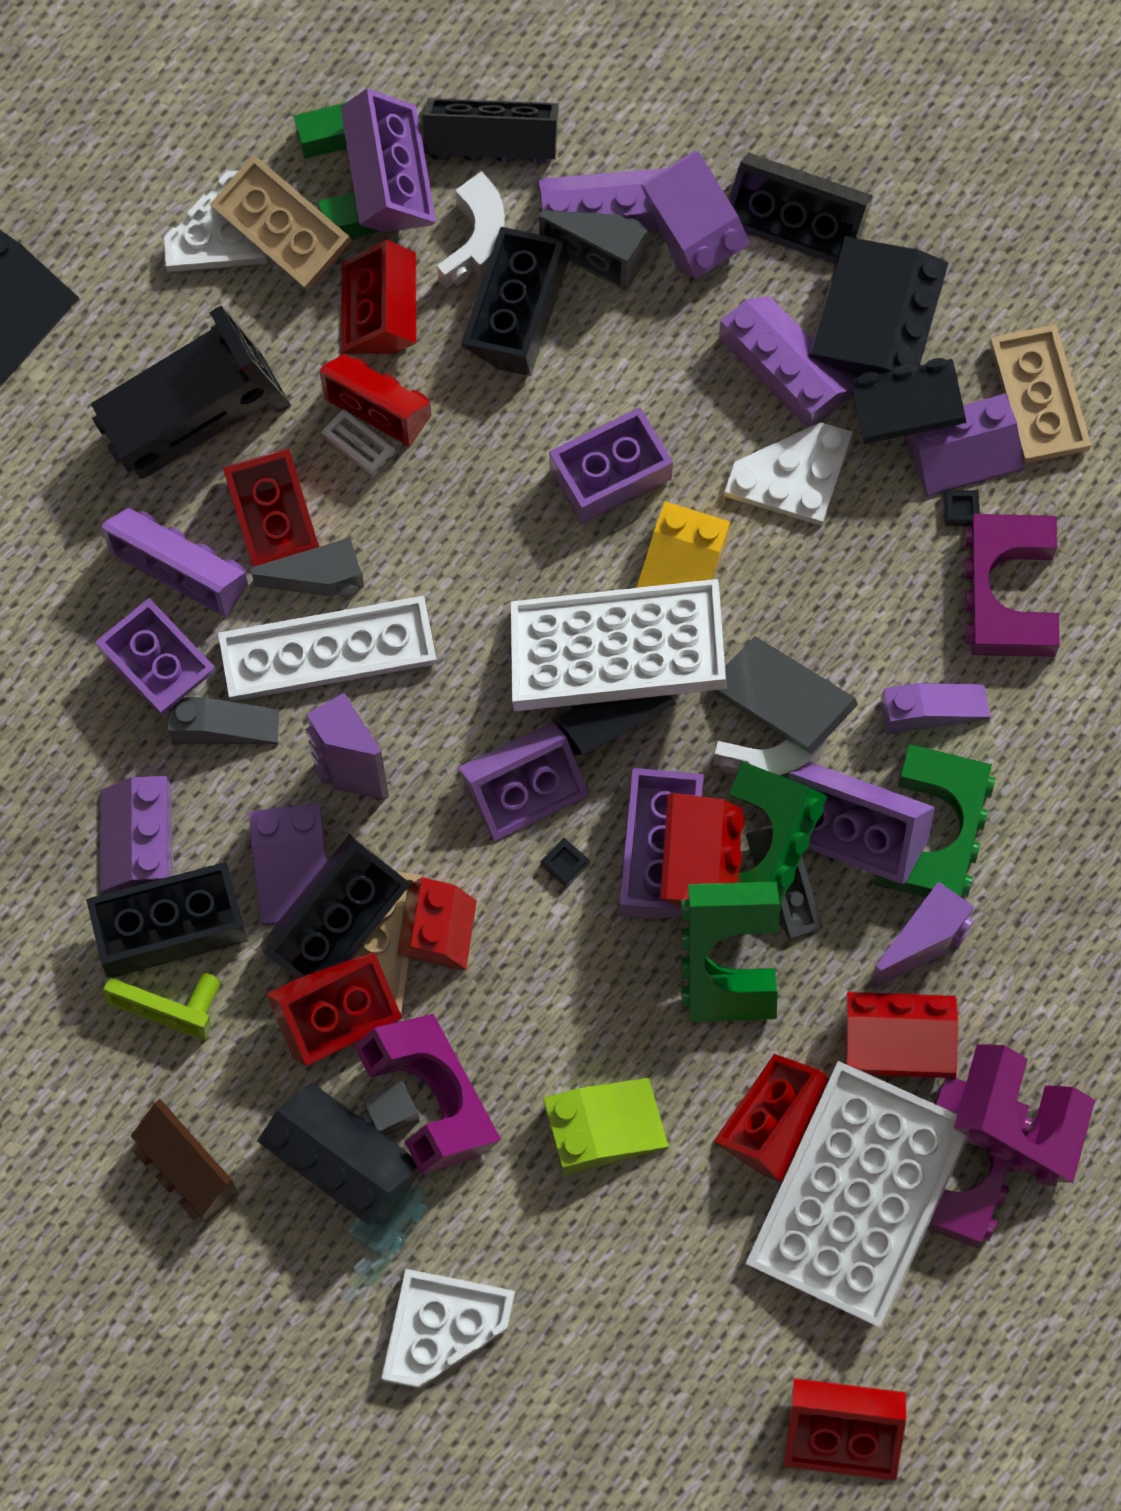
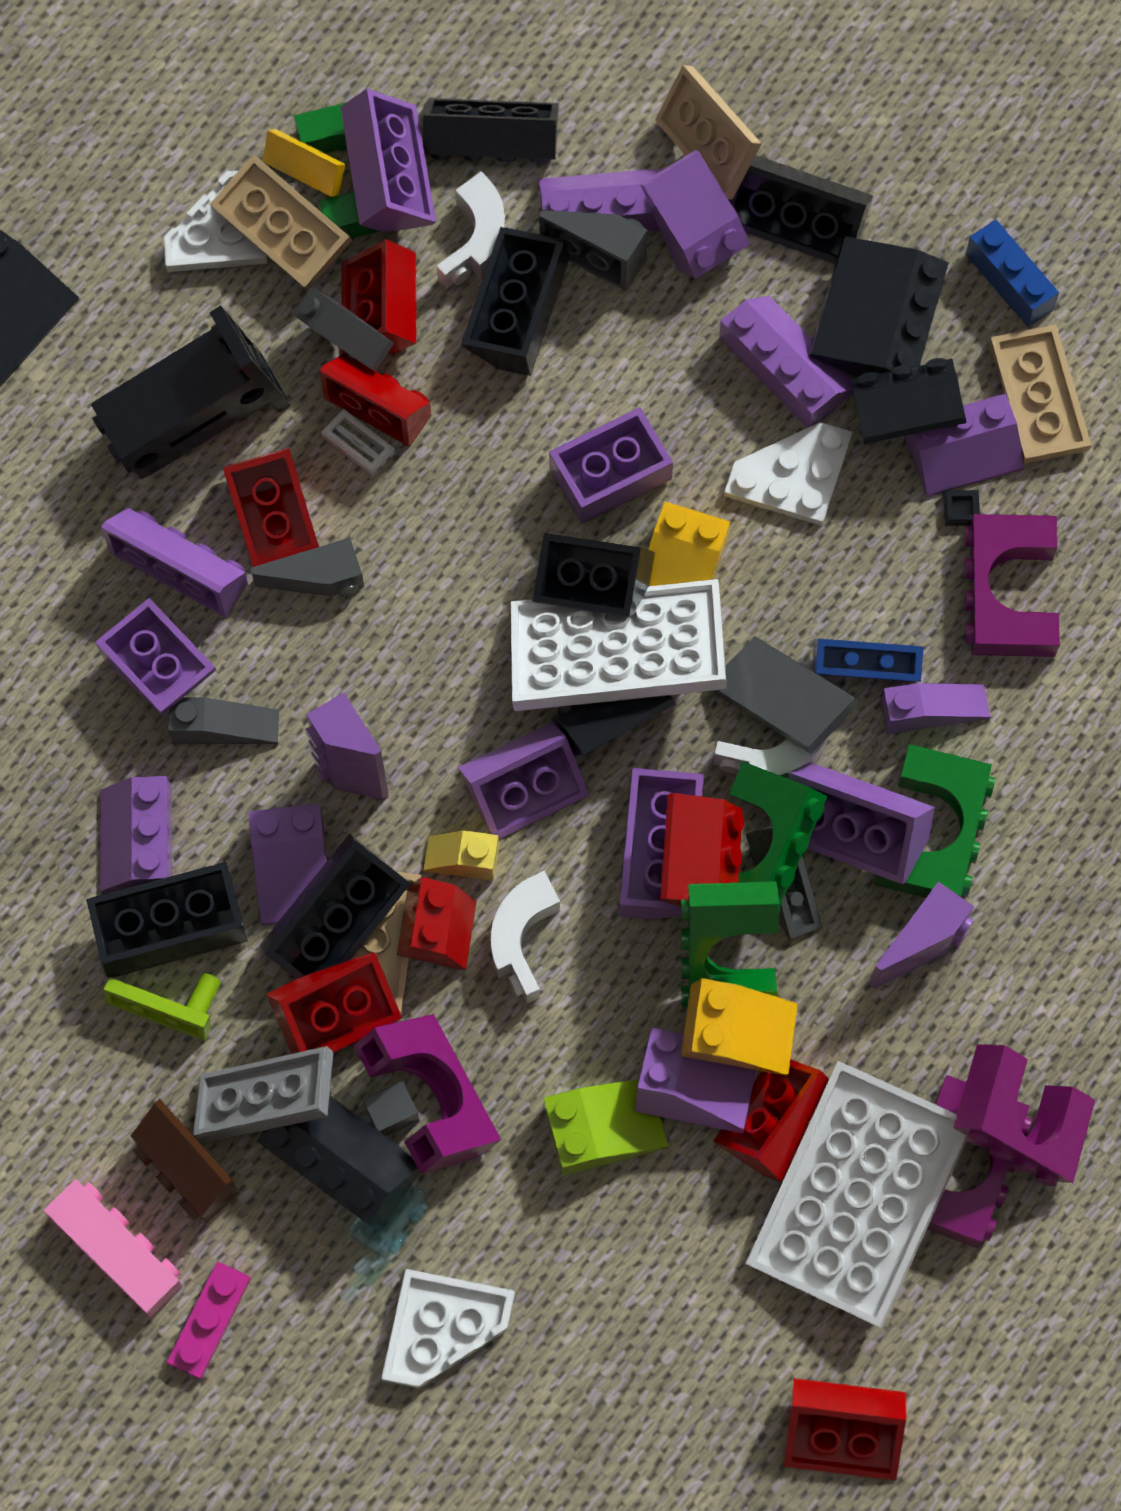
white plate [218,596,437,702] -> none
black tile [540,837,590,888] -> none
red slope [844,992,958,1078] -> none
none -> bright pink brick [43,1179,182,1319]
none -> dark pink plate [167,1261,251,1380]
none -> light grey tile [193,1046,333,1144]
none -> yellow tile [262,129,345,197]
none -> dark grey slope [293,286,394,372]
none -> light yellow slope [423,830,499,881]
none -> white arch [491,871,560,1004]
none -> black slope [532,533,655,618]
none -> medium lavender slope [635,1028,756,1133]
none -> tan plate [655,65,762,199]
none -> yellow slope [681,978,798,1076]
none -> blue brick [812,638,924,682]
none -> blue brick [965,219,1059,327]

